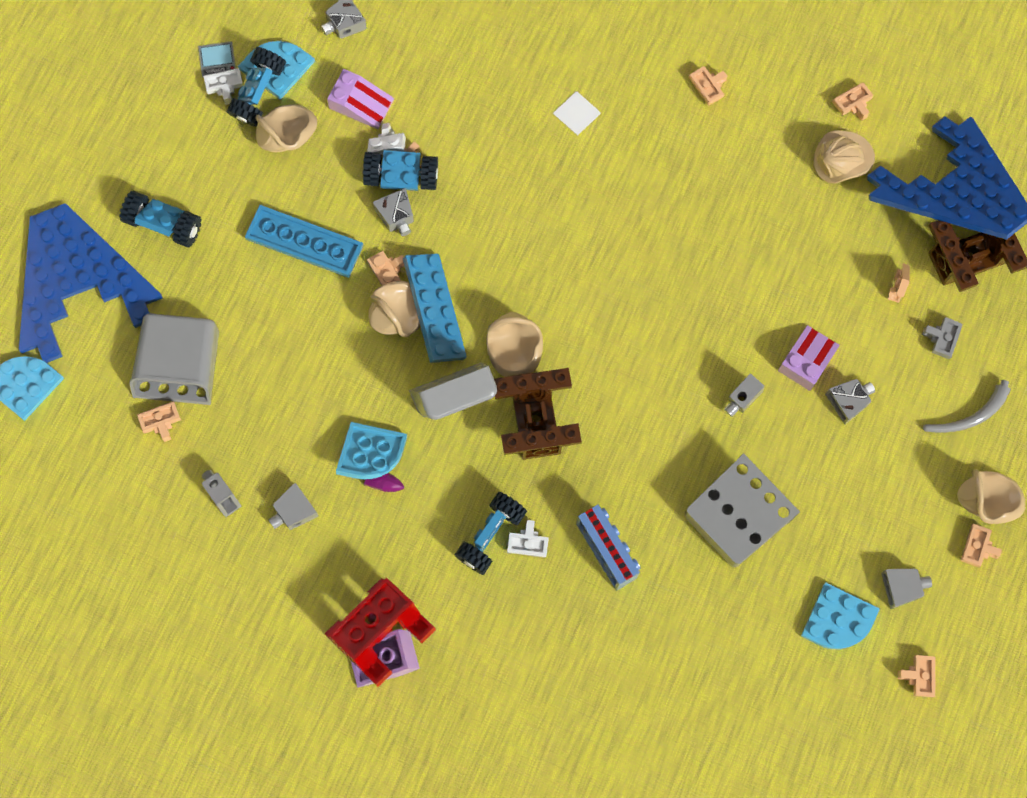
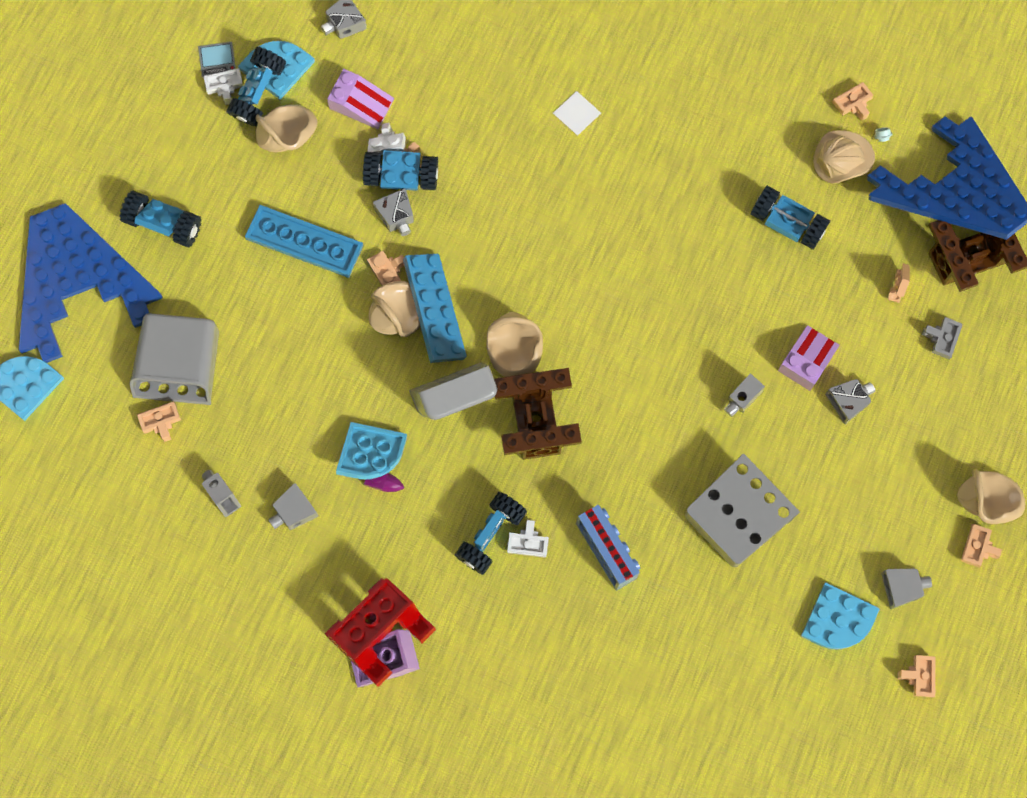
light nougat hinge [689,66,728,106] -> none
light grey animal [923,380,1011,433] -> none
none -> plate [750,185,830,250]
none -> light aqua plate [874,127,893,142]

